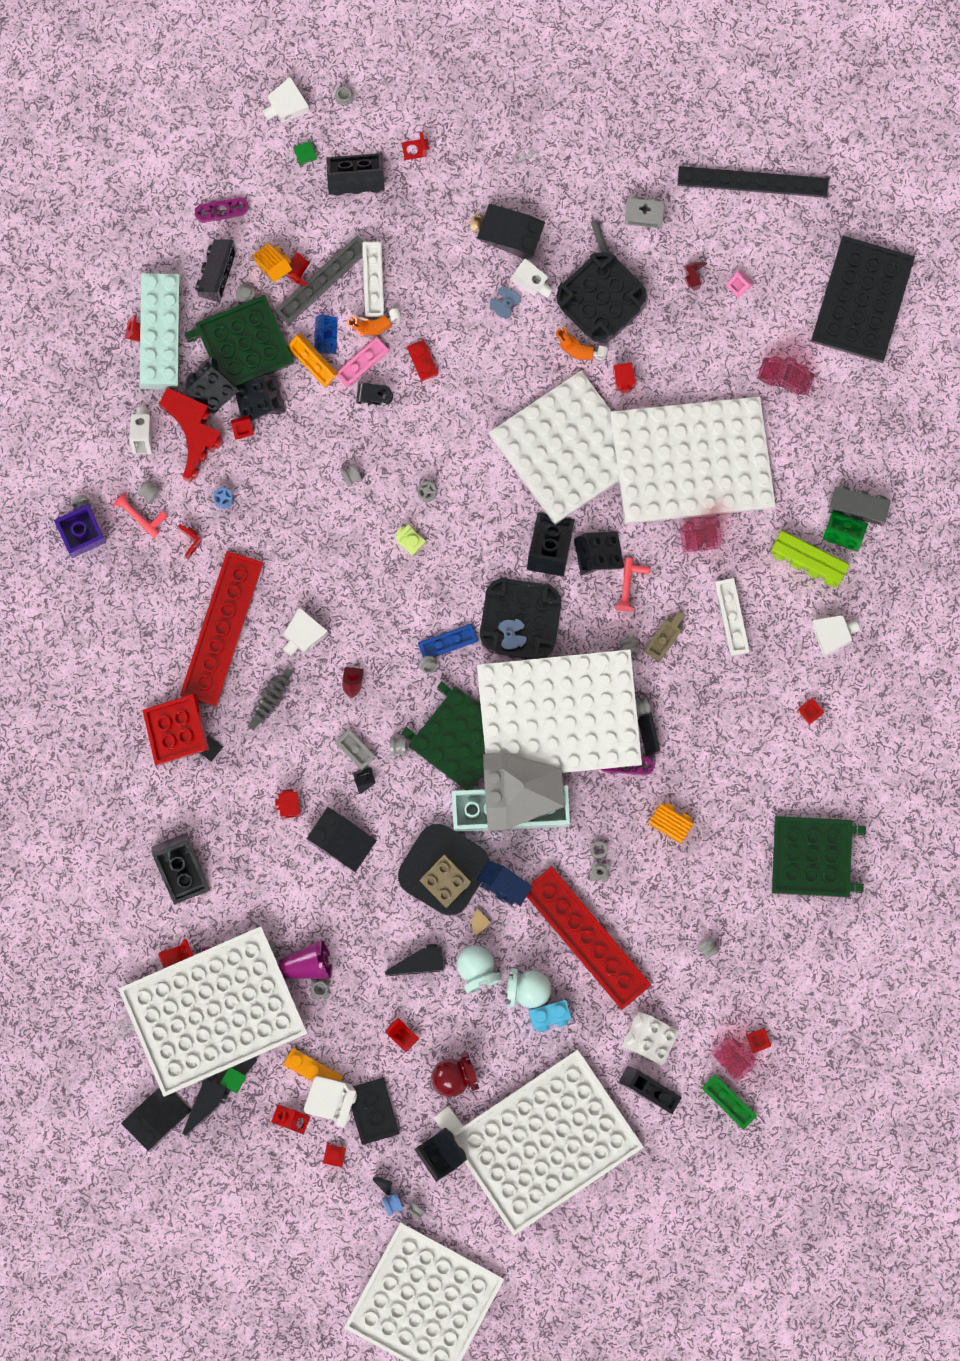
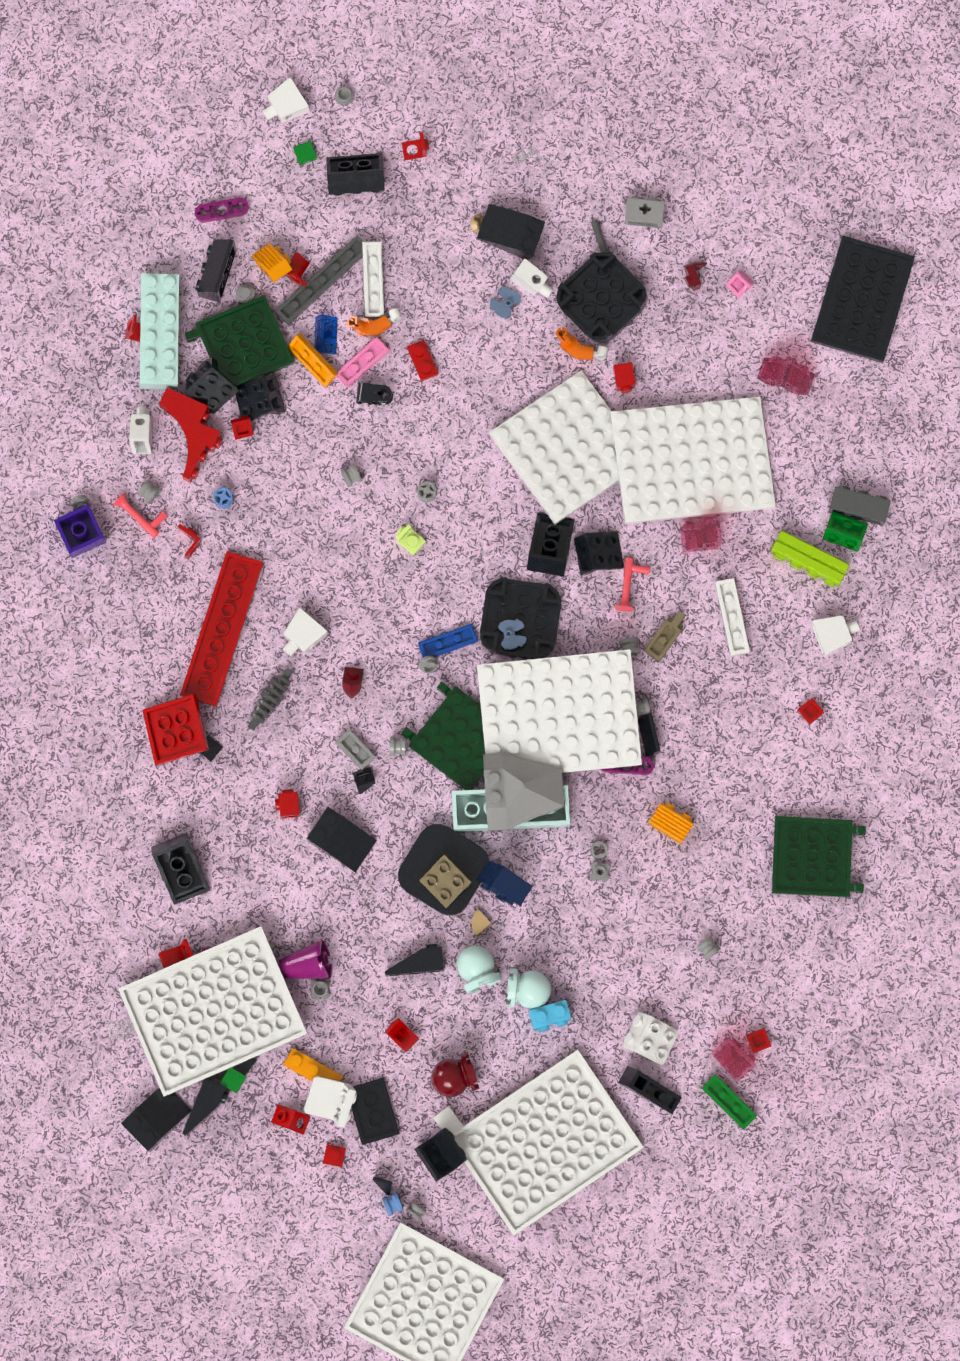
red plate [527,866,652,1010] -> none
black plate [677,166,829,198] -> none

